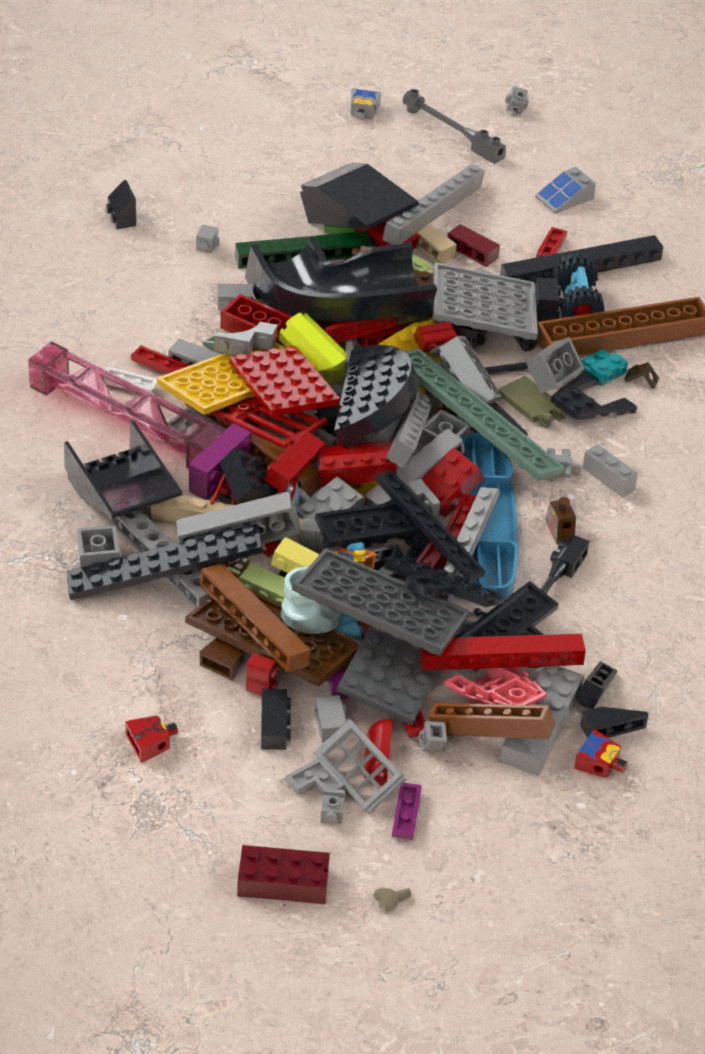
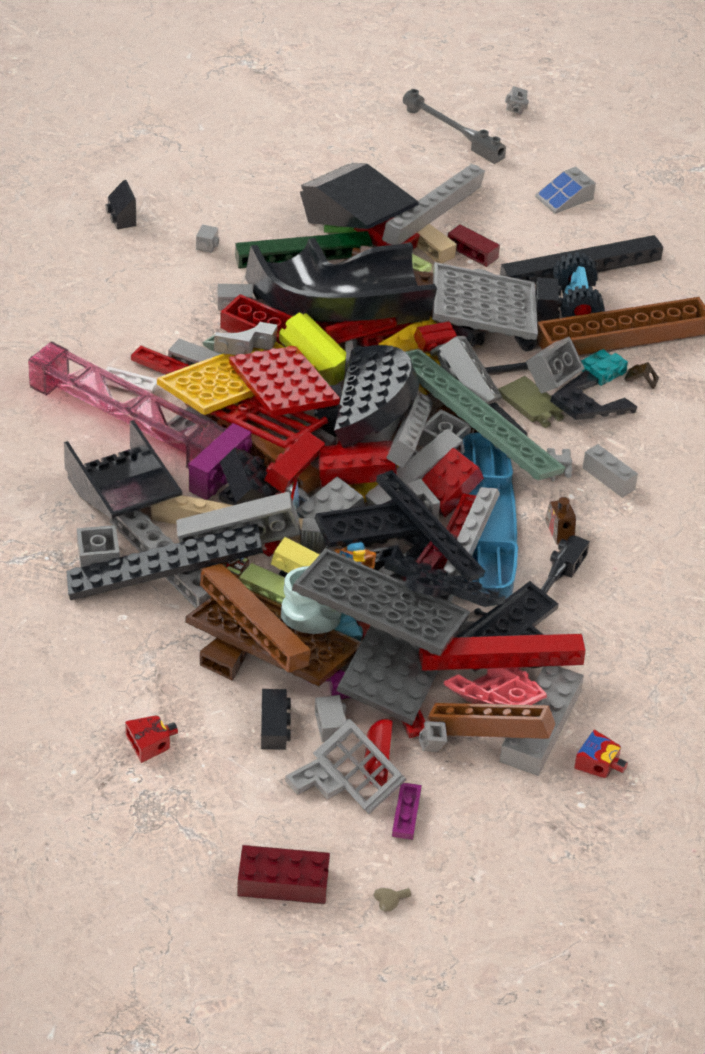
red plant [210,475,236,505] -> none
red brick [246,653,279,696] -> none
light grey brick [321,788,345,824] -> none
light grey torso [351,88,381,120] -> none
red plate [536,227,567,257] -> none
black slope [575,661,618,709] -> none
black slope [580,707,649,738] -> none

